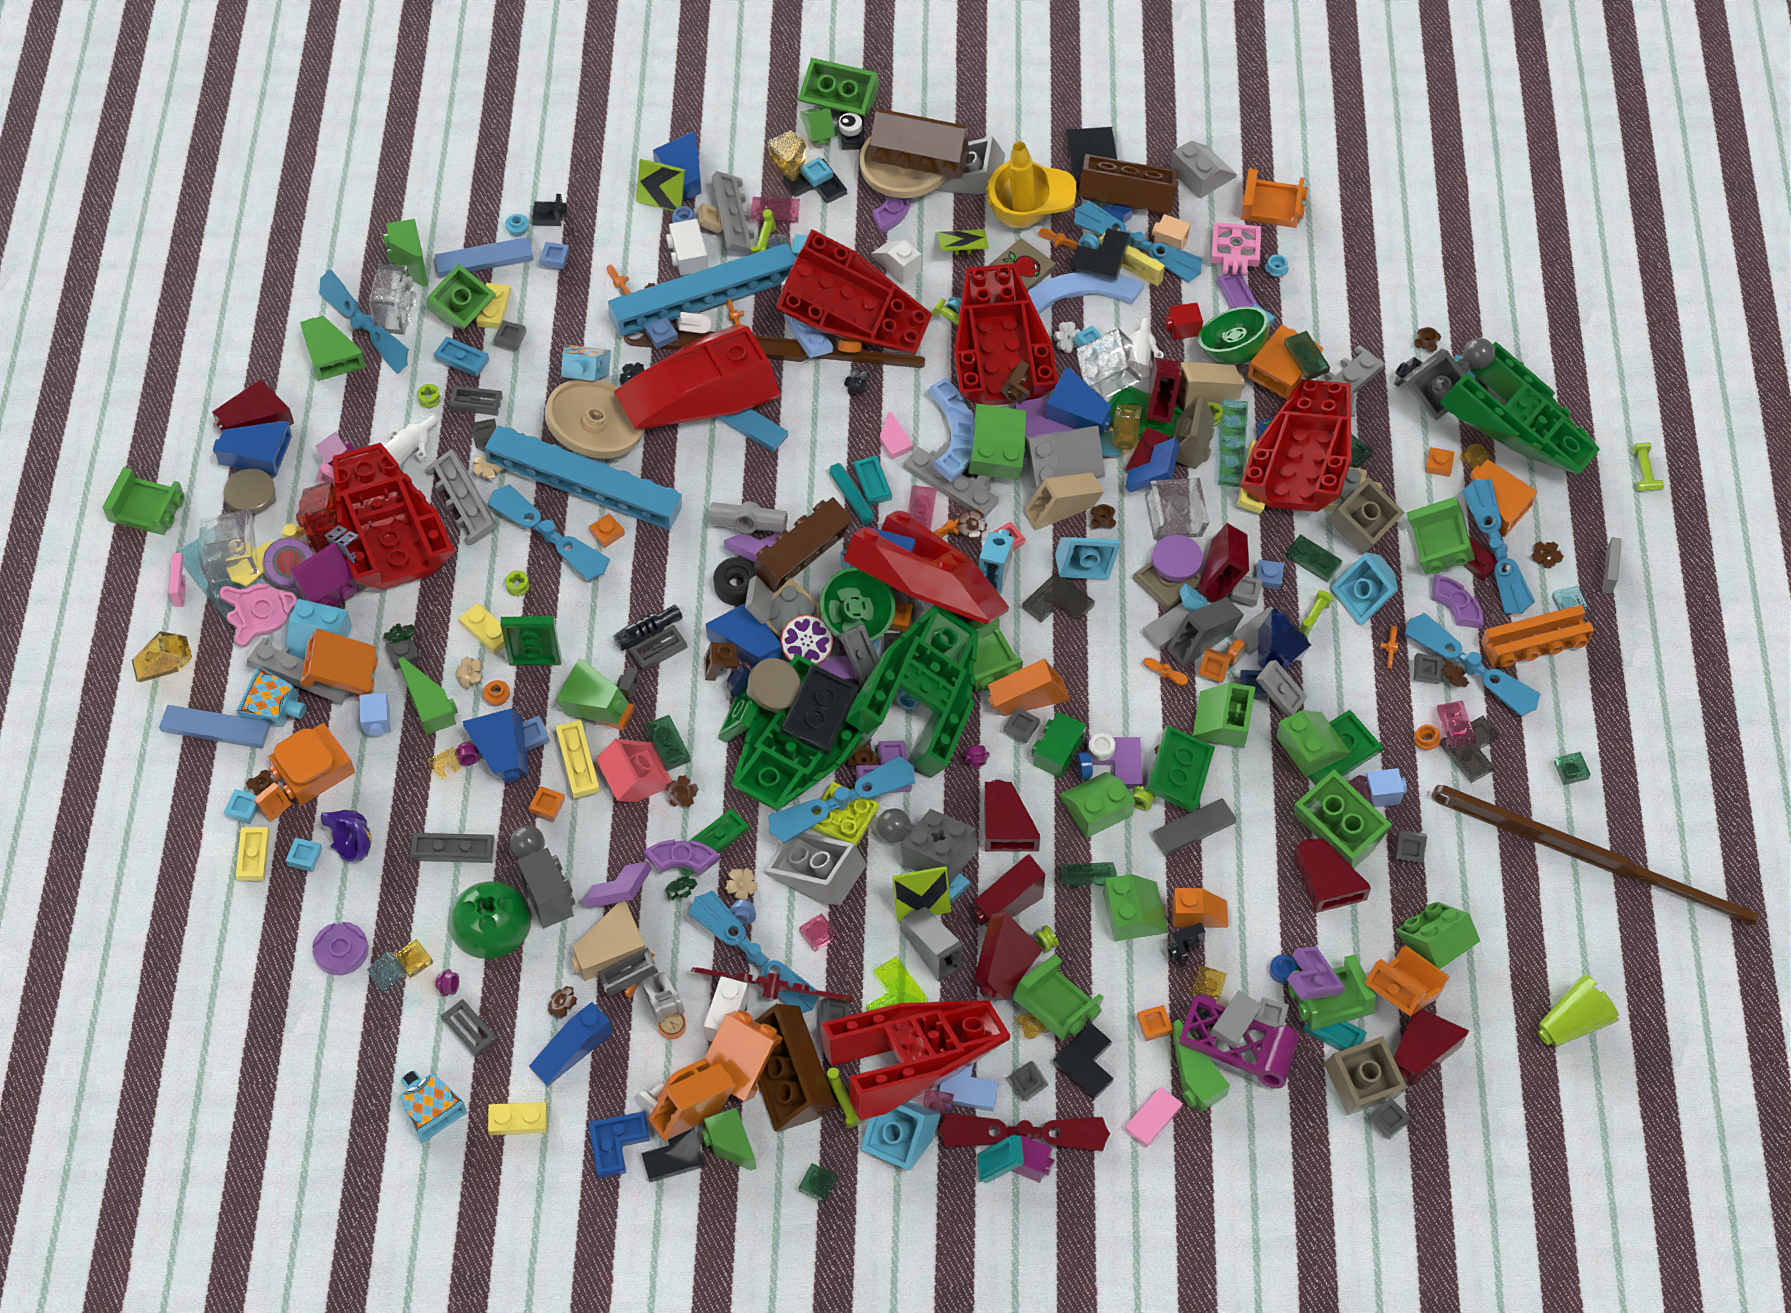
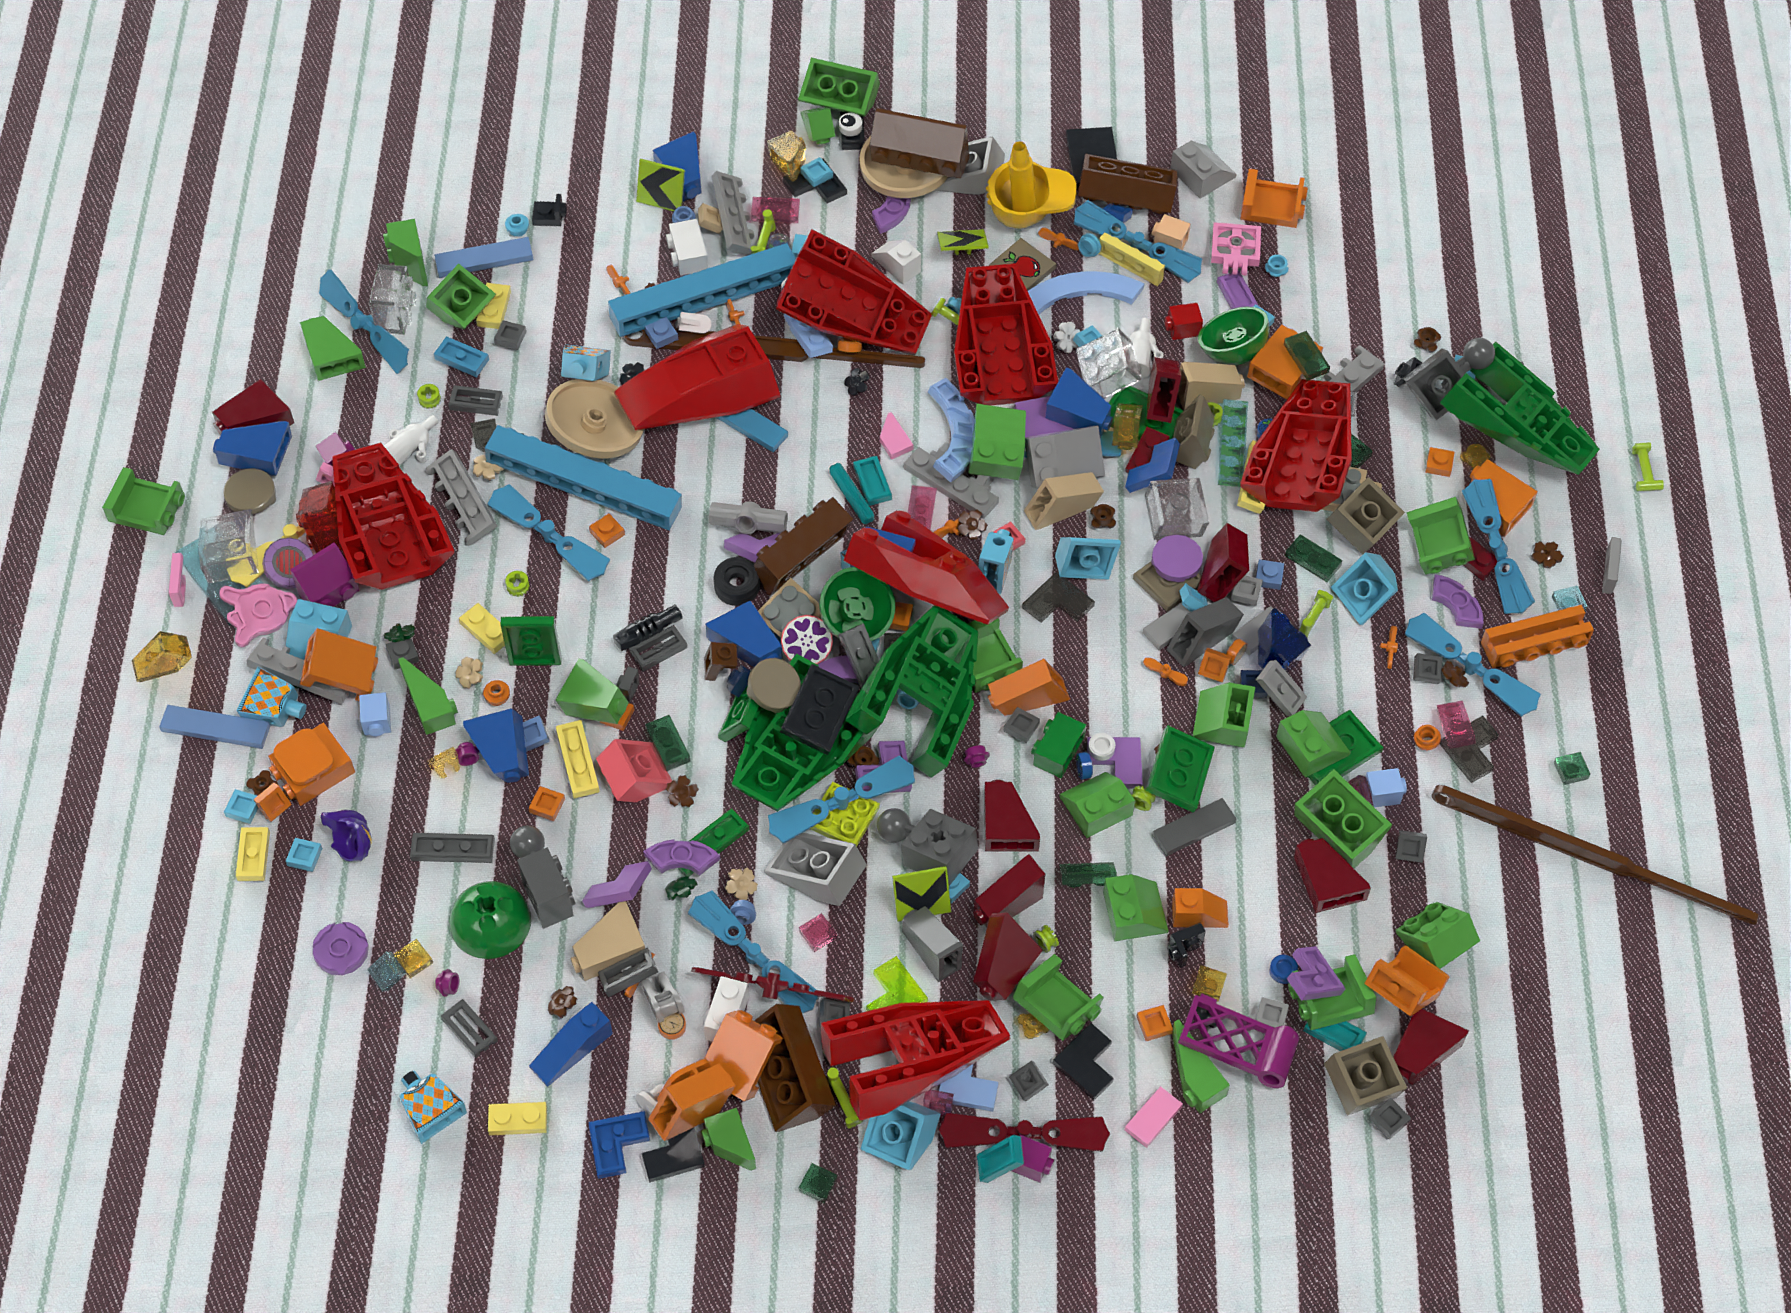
sand blue piece [324,525,359,563] -> none
medium blue plate [540,242,570,270] -> none
light grey tile [745,576,773,624] -> none
reddish brown bracket [1000,360,1031,404] -> none
black tile [1070,228,1131,280] -> none
light grey tile [1210,990,1262,1048] -> none
lime cone [1537,974,1619,1047] -> none

